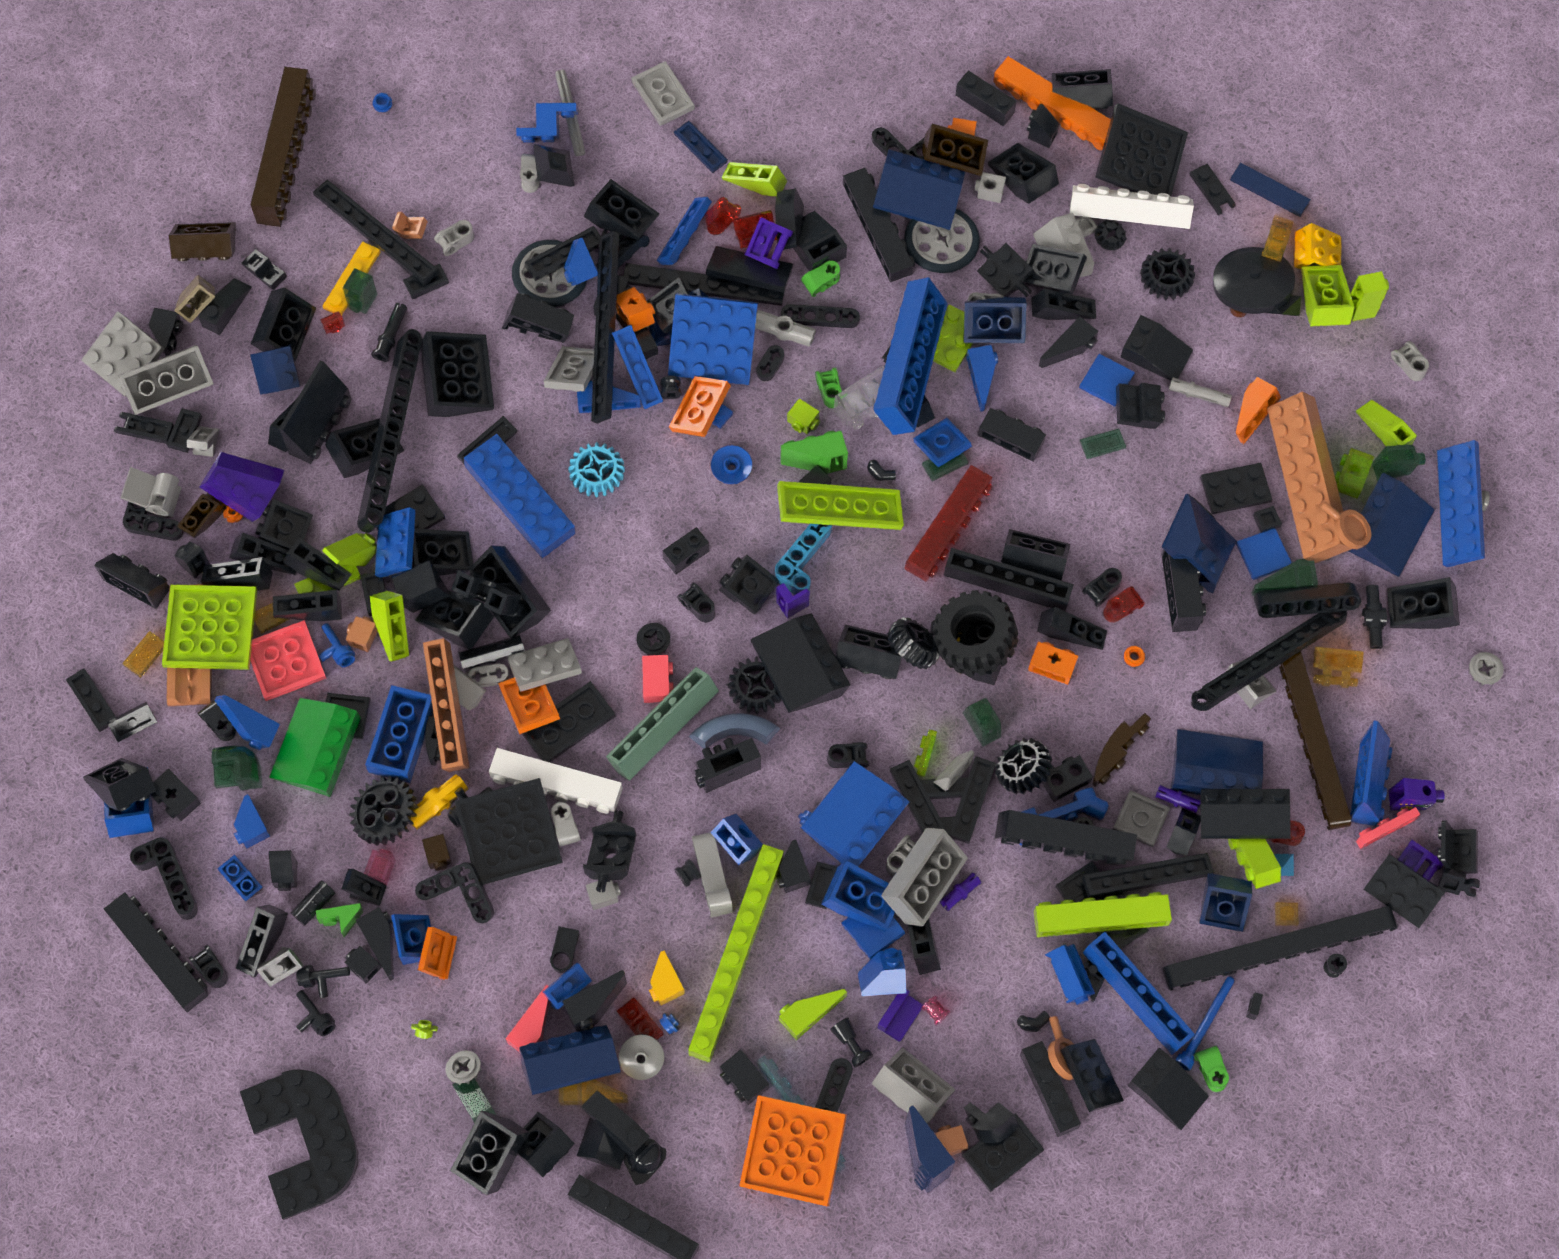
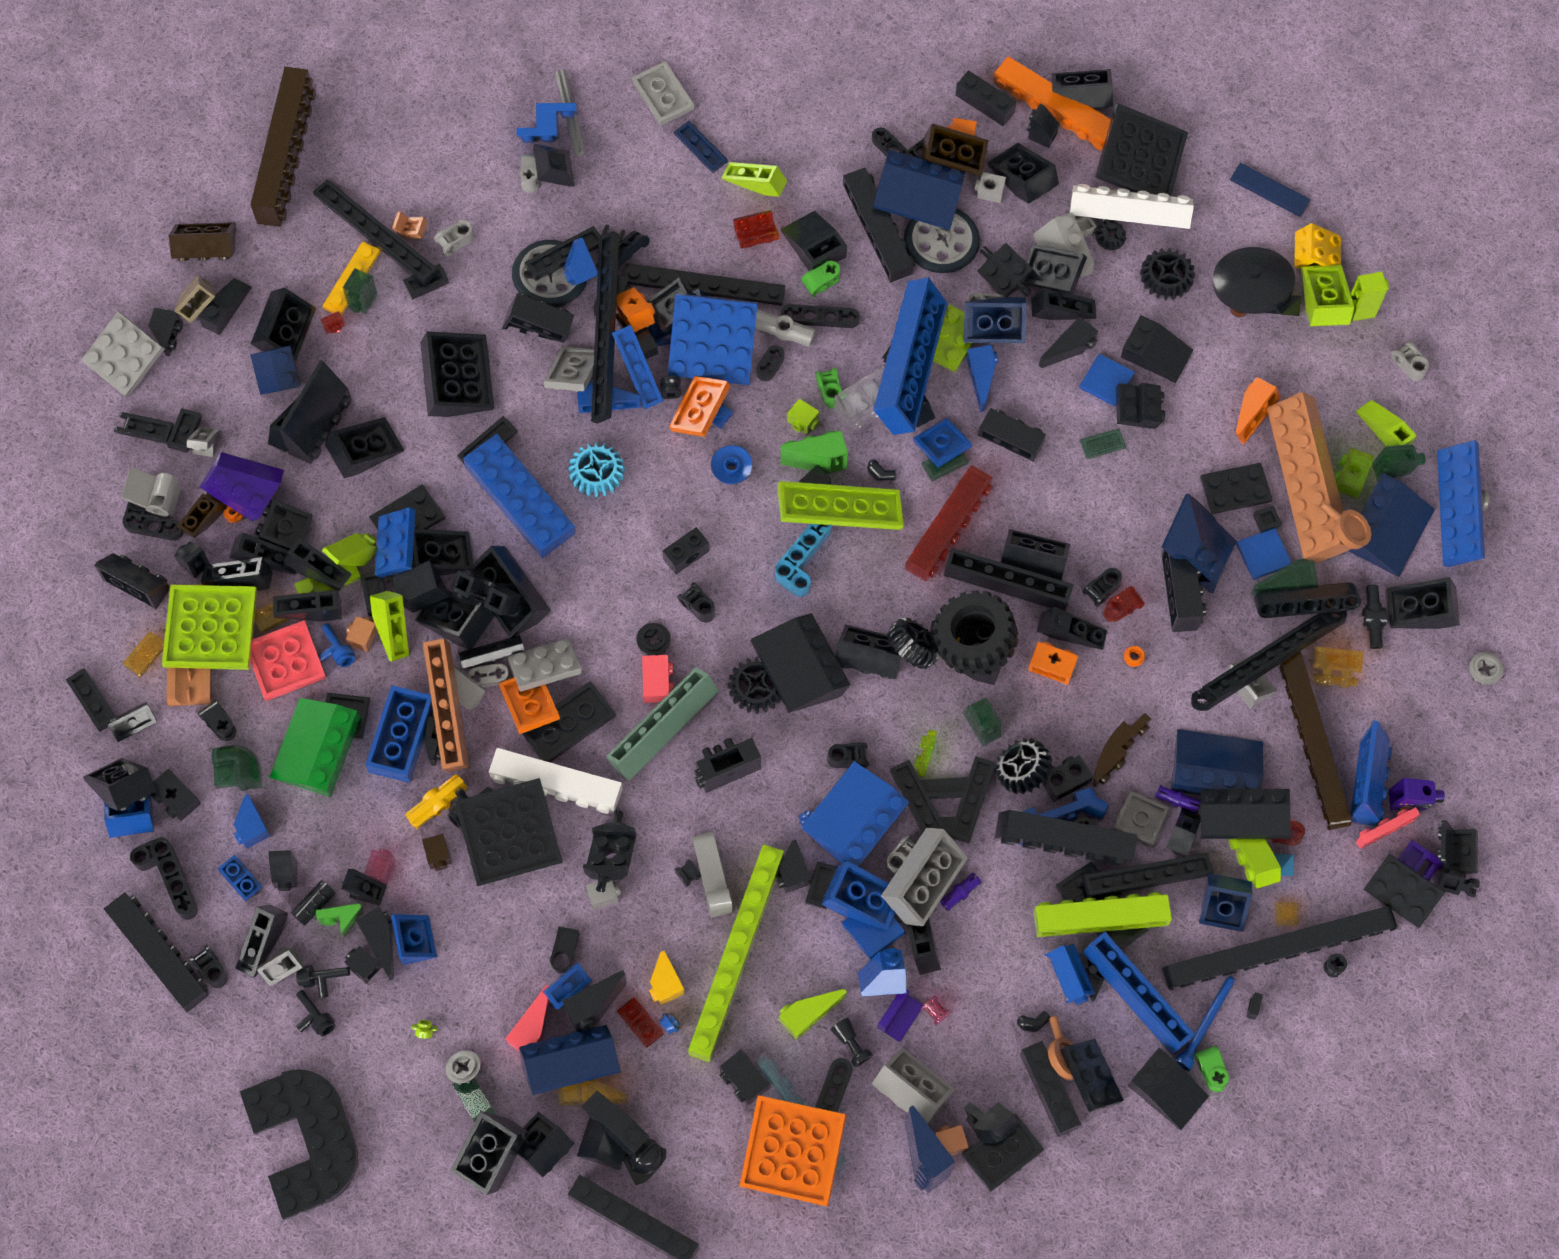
light grey brick [118,345,213,415] -> none
blue slope [215,695,280,750] -> none
black slope [241,249,287,290] -> none
black gear [349,776,418,846] -> none
black beam [357,329,422,533] -> none
black pin [371,303,407,362] -> none
blue plate [372,93,393,112] -> none
black beam [415,862,494,923] -> none
orange plate [418,927,457,980] -> none
light grey piece [551,802,581,847] -> none
black slope [584,179,660,240] -> none
light grey dish [619,1034,664,1080] -> none
blue plate [657,197,712,265] -> none
sand blue brick [689,713,780,749] -> none
clear red piece [705,197,741,235] -> none
black tile [705,246,794,293] -> none
blue brick [710,813,763,865] -> none
black plate [719,555,779,614] -> none
dark purple plate [745,217,793,269] -> none
black slope [775,188,804,250] -> none
dark purple panel [776,583,810,619] -> none
light grey slope [934,750,974,791] -> none
light grey pin [1169,377,1232,408] -> none
black hinge [1190,164,1236,215] -> none
clear yellow slope [1261,215,1294,261] -> none

